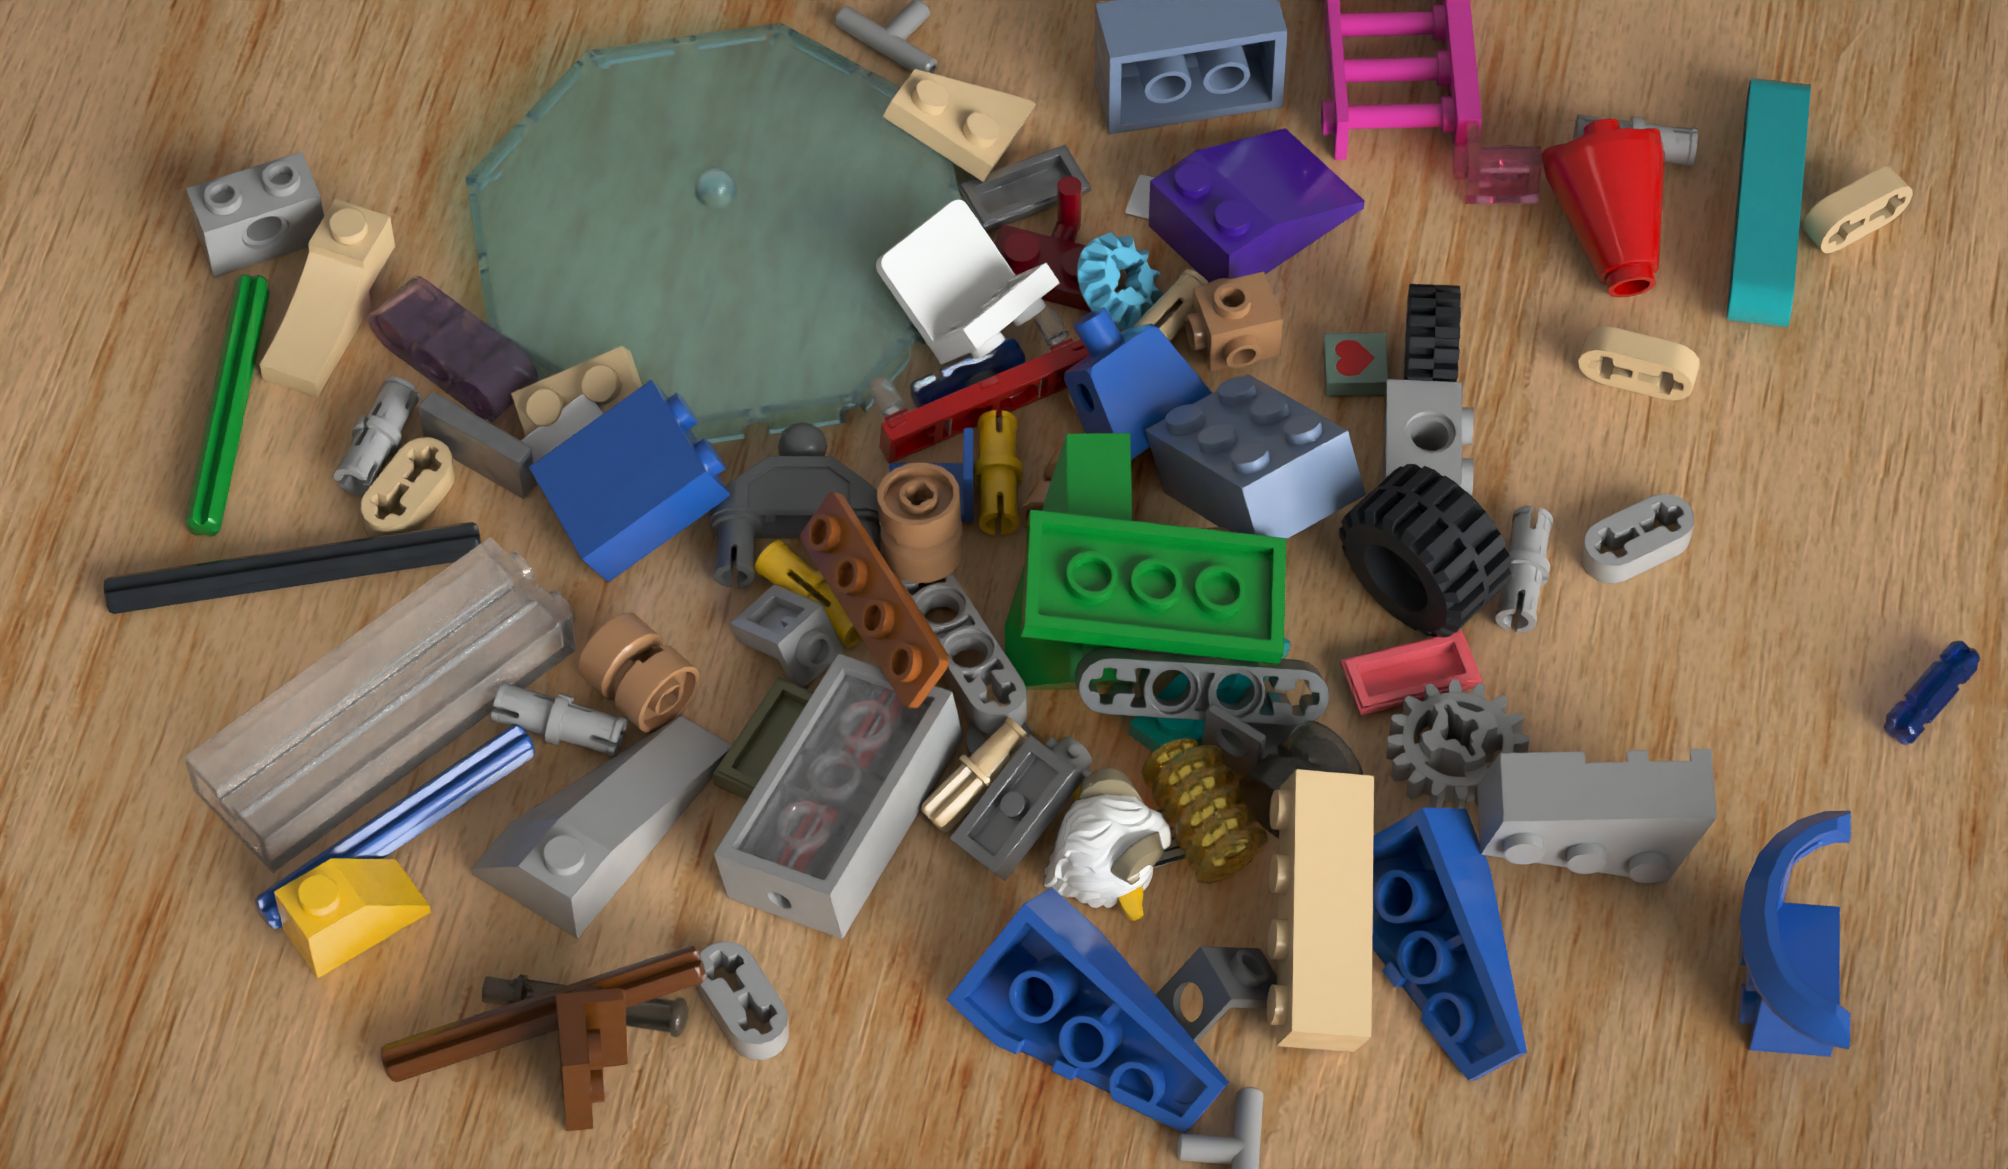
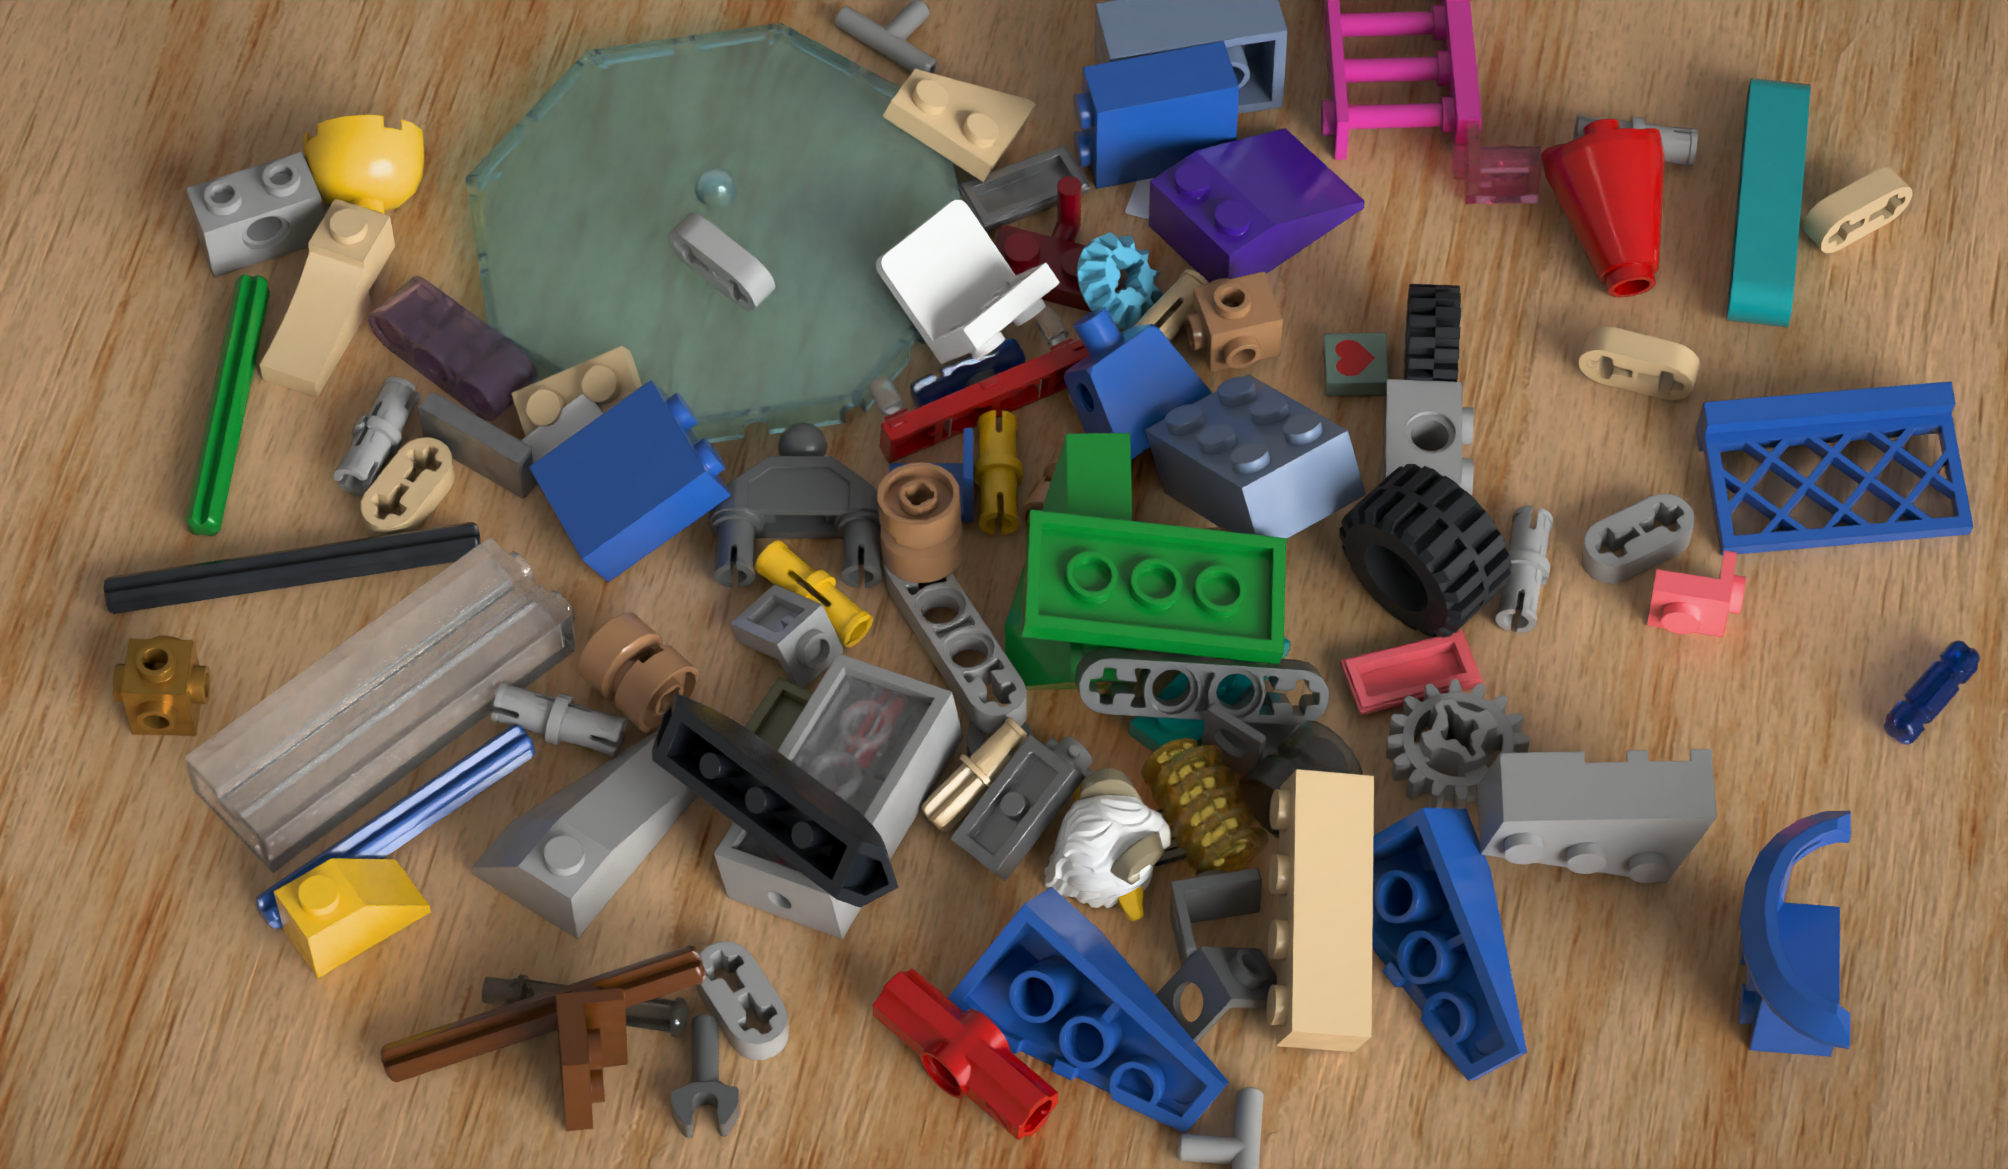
dark orange bracket [800,492,950,709] -> none
none -> pearl gold brick [113,635,210,736]
none -> yellow cylinder [303,115,424,214]
none -> black brick [652,694,899,908]
none -> light grey beam [667,213,776,311]
none -> dark grey bar [671,1014,740,1138]
none -> red piece [872,968,1058,1140]
none -> blue brick [1073,41,1239,189]
none -> dark grey bracket [1170,868,1262,967]
none -> coral bracket [1647,550,1746,637]
none -> blue fence [1695,381,1973,556]

